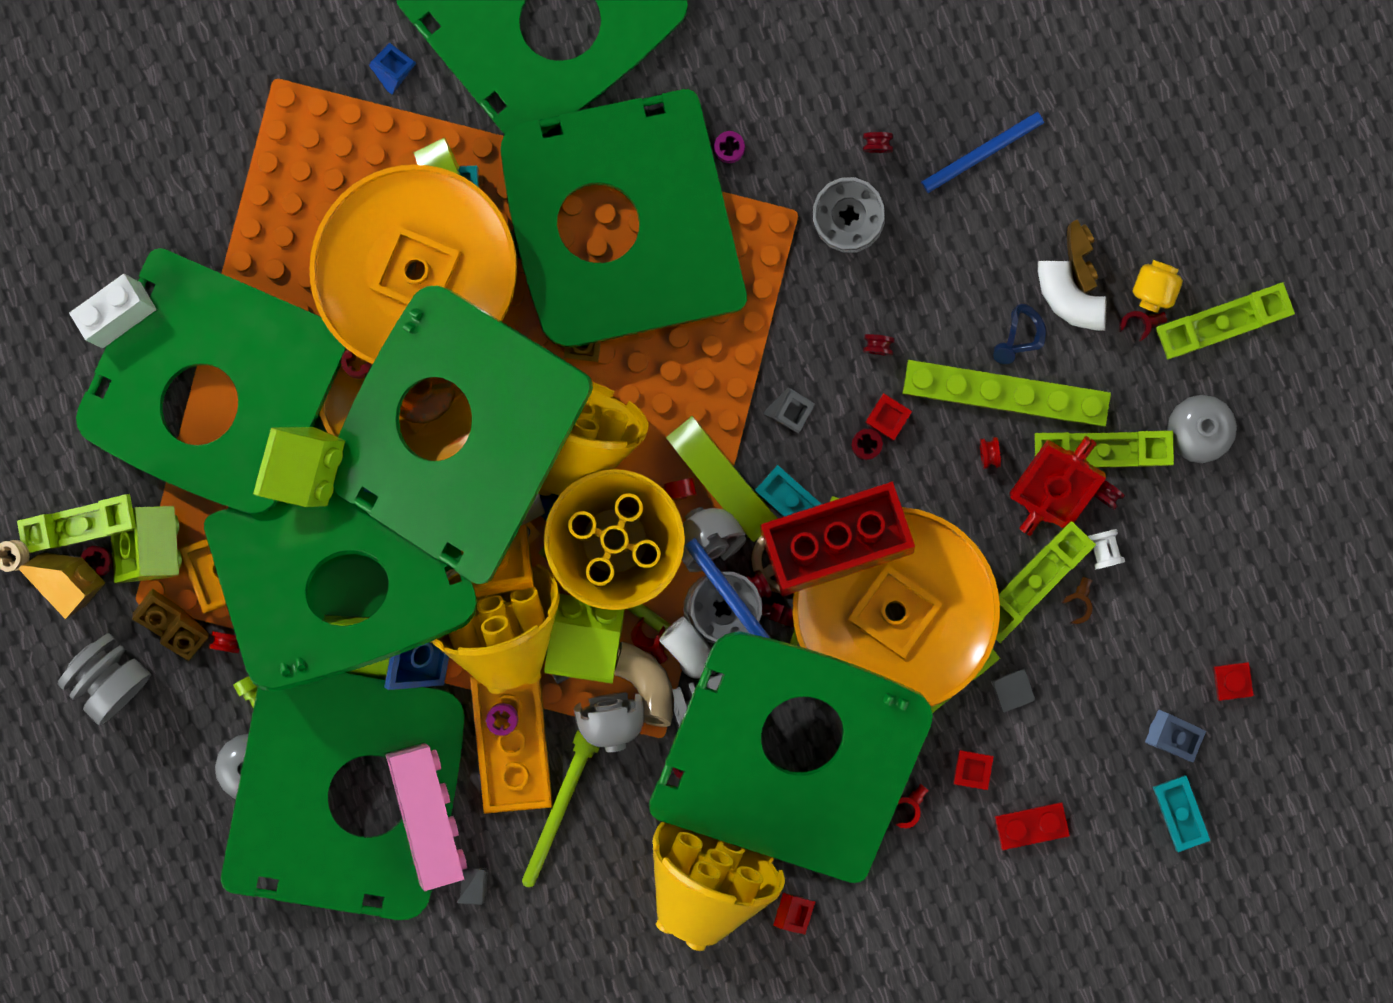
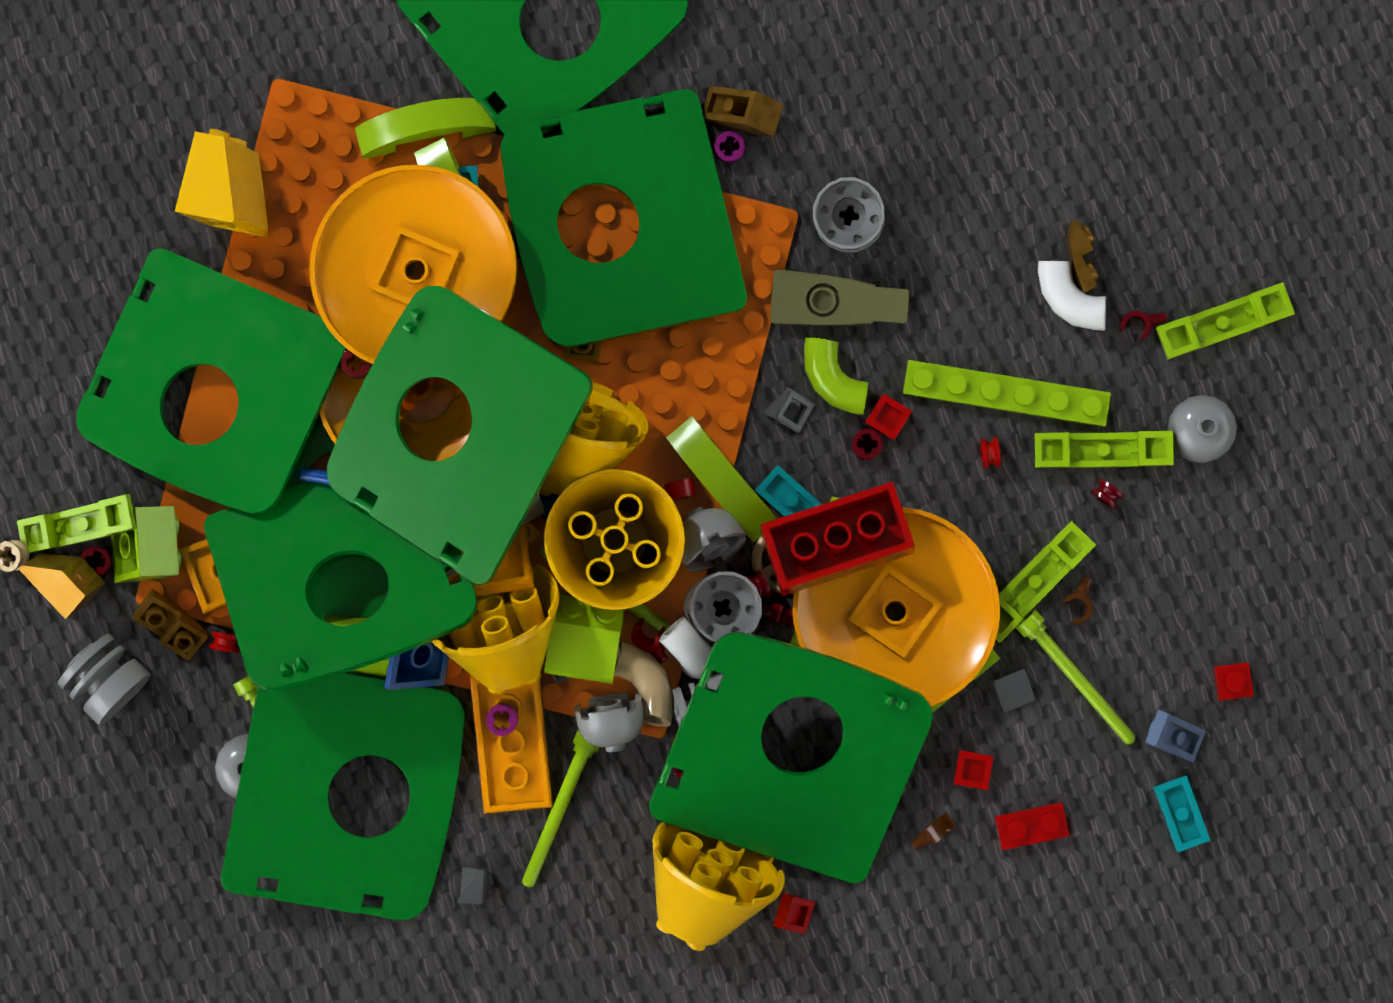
white brick [69,274,157,349] -> none
lime slope [253,427,345,507] -> none
blue slope [369,43,416,95] -> none
bright pink brick [386,743,467,891] -> none
blue bar [684,537,770,638] -> none
dark red bush [863,132,893,153] -> none
dark red bush [863,334,895,356] -> none
red piece [895,784,929,828] -> none
blue bar [921,112,1044,193] -> none
dark blue piece [993,304,1046,364] -> none
red plate [1010,436,1106,536] -> none
white bush [1088,529,1125,570] -> none
yellow head [1132,260,1183,313] -> none
none -> yellow slope [175,129,269,238]
none -> lime slope [355,98,496,159]
none -> pearl gold slope [702,86,784,137]
none -> olive piece [770,269,909,327]
none -> lime cylinder [804,338,868,415]
none -> reddish brown piece [911,812,957,850]
none -> lime piece [1016,609,1135,744]

